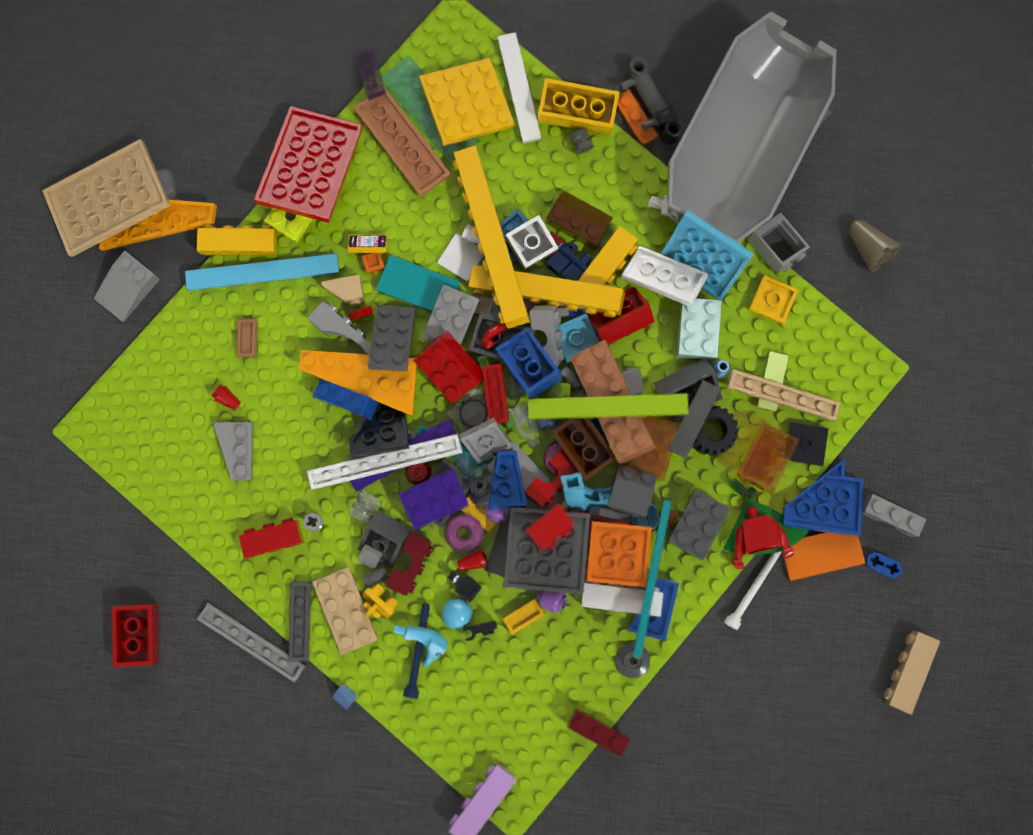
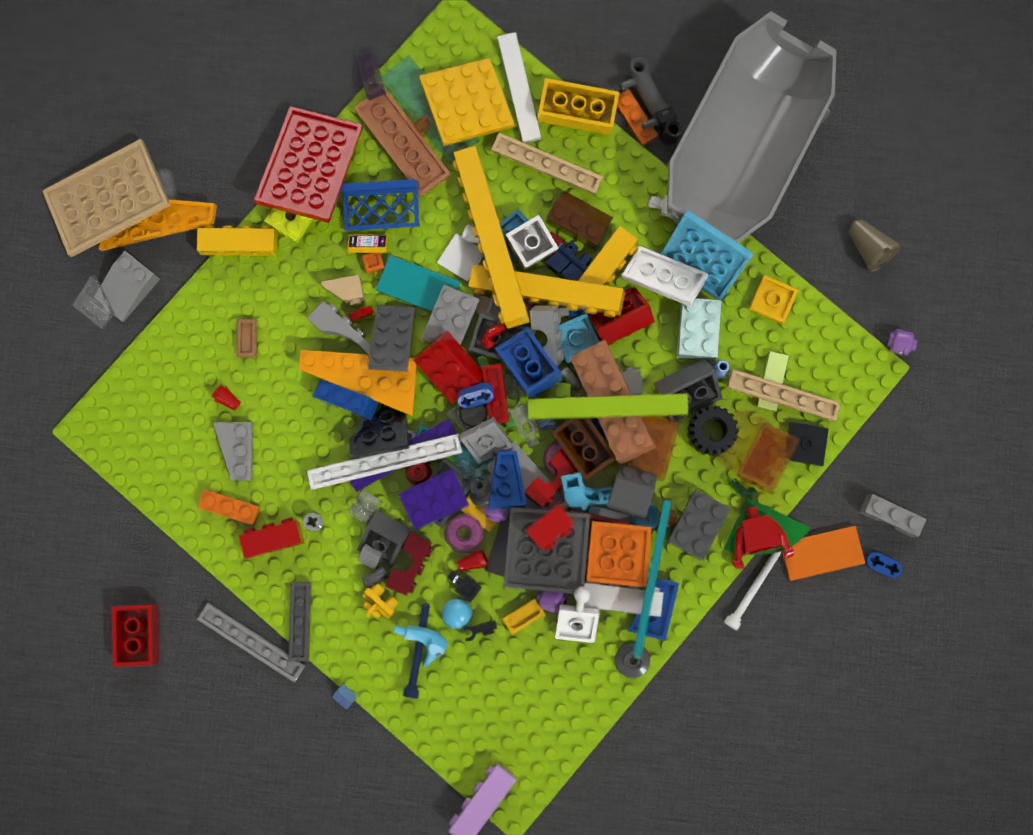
medium azure tile [185,254,339,291] -> none
tan plate [312,567,379,655] -> none
dark red brick [567,708,630,757] -> none
dark grey wheel [569,128,594,154] -> none
dark grey tile [668,380,721,459] -> none
light grey window [748,213,810,274] -> none
blue wing [782,460,864,537] -> none
tan brick [884,631,940,715] -> none
none -> clear wing [72,276,115,329]
none -> orange plate [198,489,260,525]
none -> blue fence [341,179,420,231]
none -> clear orange piece [413,115,432,138]
none -> blue beam [458,383,494,408]
none -> tan plate [491,133,603,195]
none -> white plate [555,587,599,643]
none -> medium lavender head [887,329,917,356]

